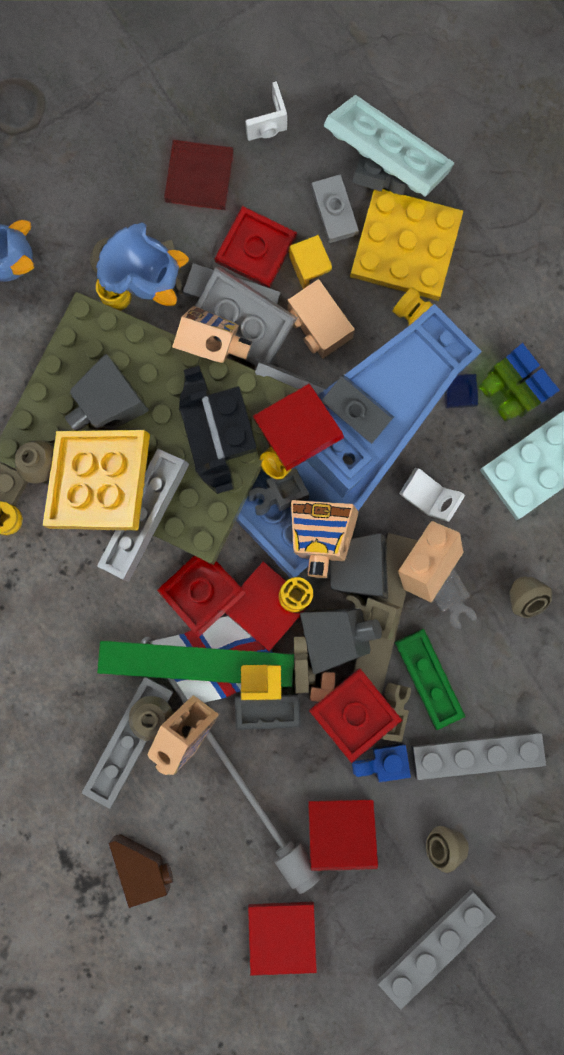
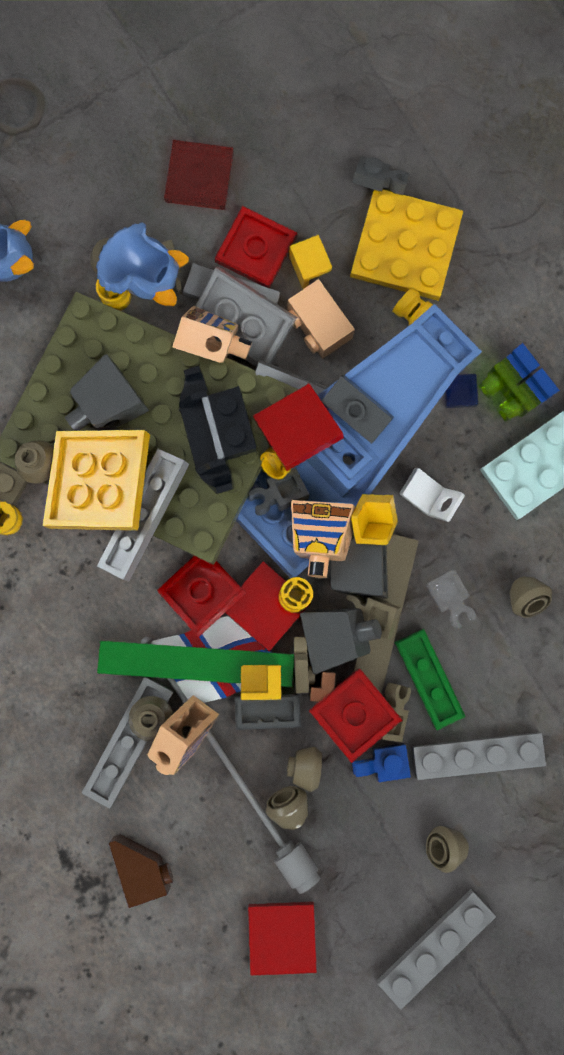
white bracket [245,81,287,141] -> none
red tile [308,800,378,871] -> none
light grey plate [311,174,359,243] -> none
light aqua plate [324,95,454,197] -> none
light nougat brick [398,521,464,603] -> none
none -> dark tan cone [265,786,308,830]
none -> dark tan cone [287,746,322,792]
none -> yellow panel [351,494,398,545]

